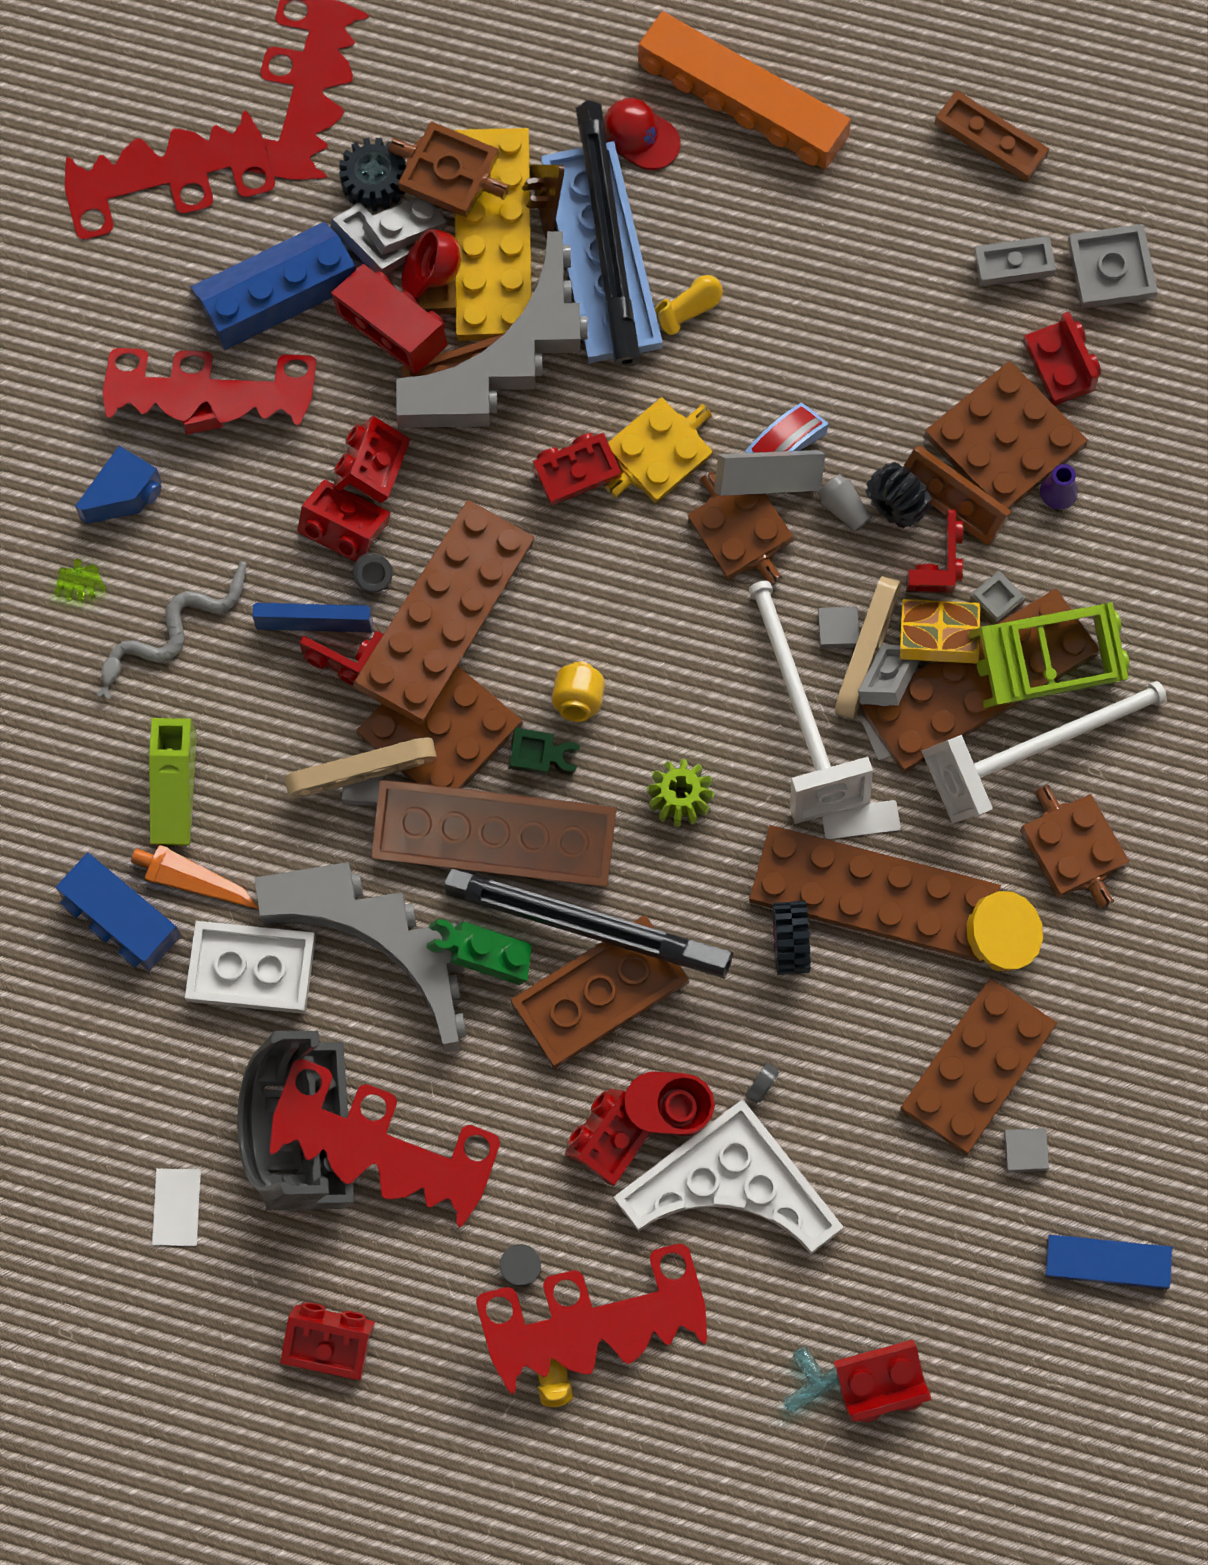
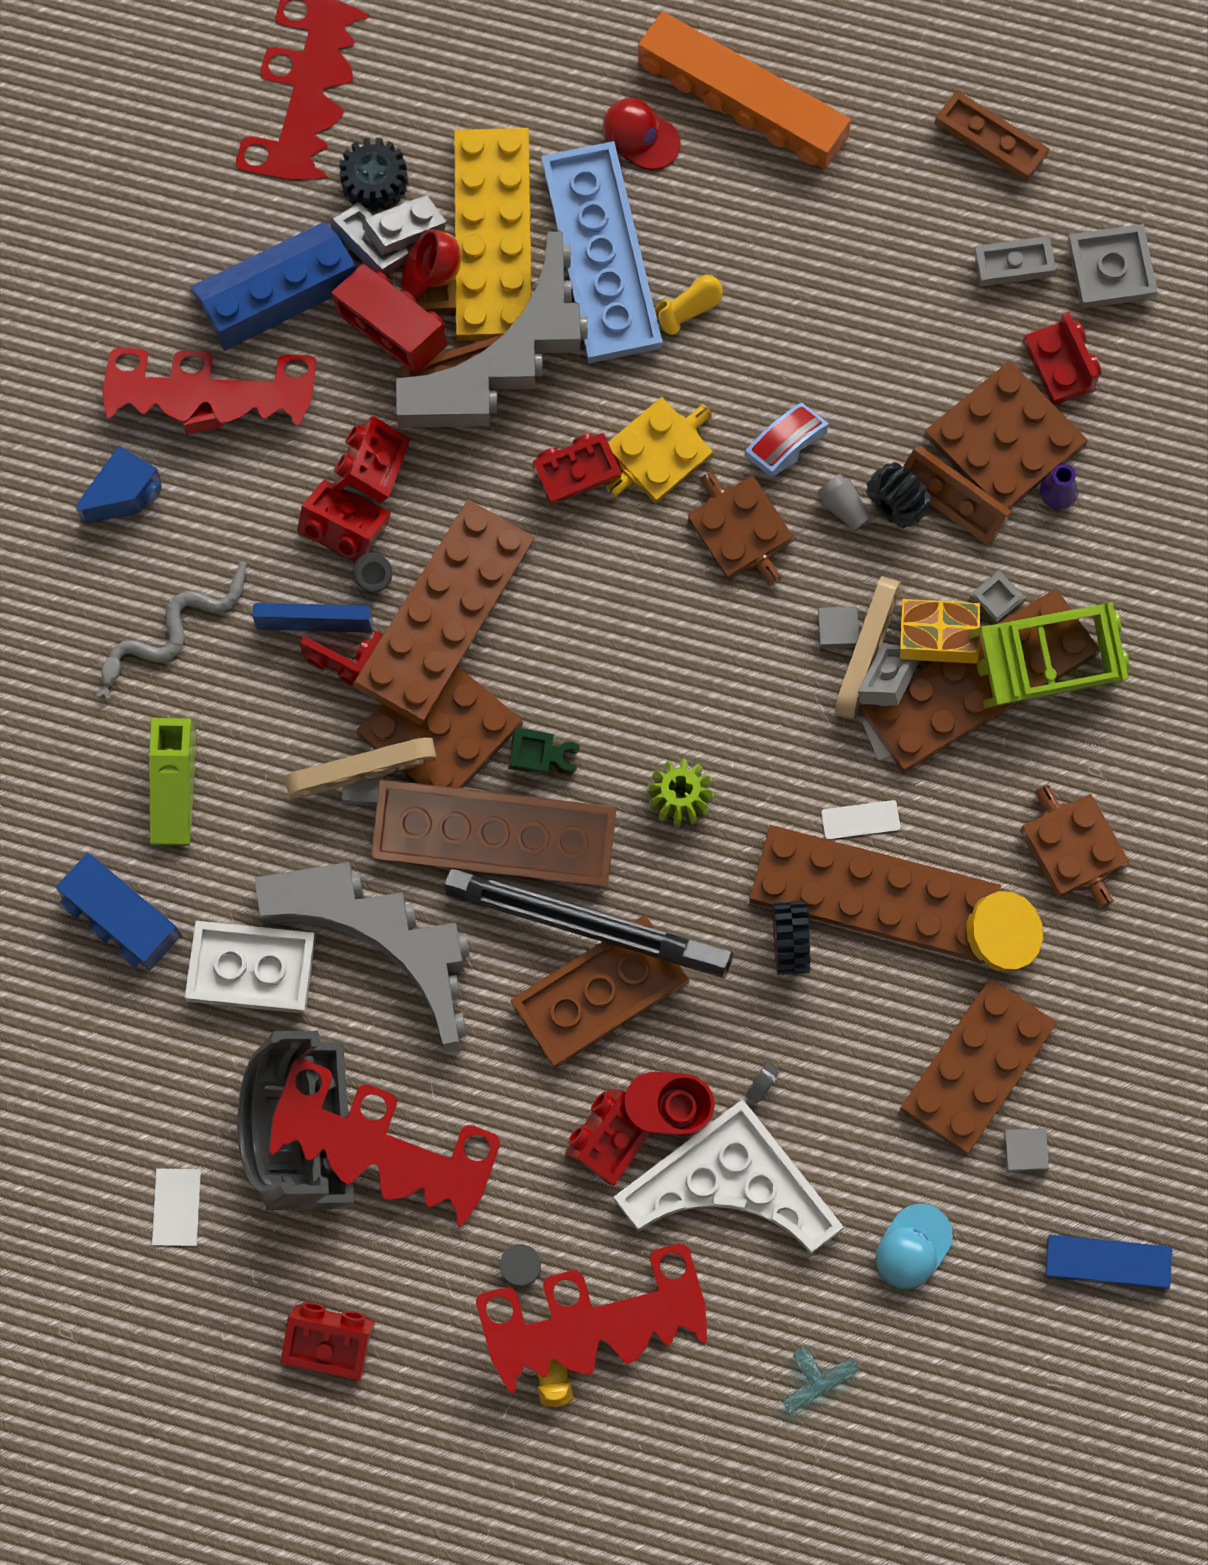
clear neon green piece [54,559,106,603] -> none
red piece [65,110,275,239] -> none
orange bar [131,844,259,909] -> none
dark orange plate [388,121,510,218] -> none
green plate [426,919,532,985] -> none
reddish brown piece [522,164,565,238] -> none
yellow head [551,661,605,722] -> none
black piece [575,100,640,367] -> none
light grey tile [714,450,825,496] -> none
white tile [749,581,873,824] -> none
red bracket [833,1339,931,1422] -> none
red bracket [906,510,963,593] -> none
white tile [922,681,1167,823] -> none
none -> medium azure cap [875,1204,953,1290]

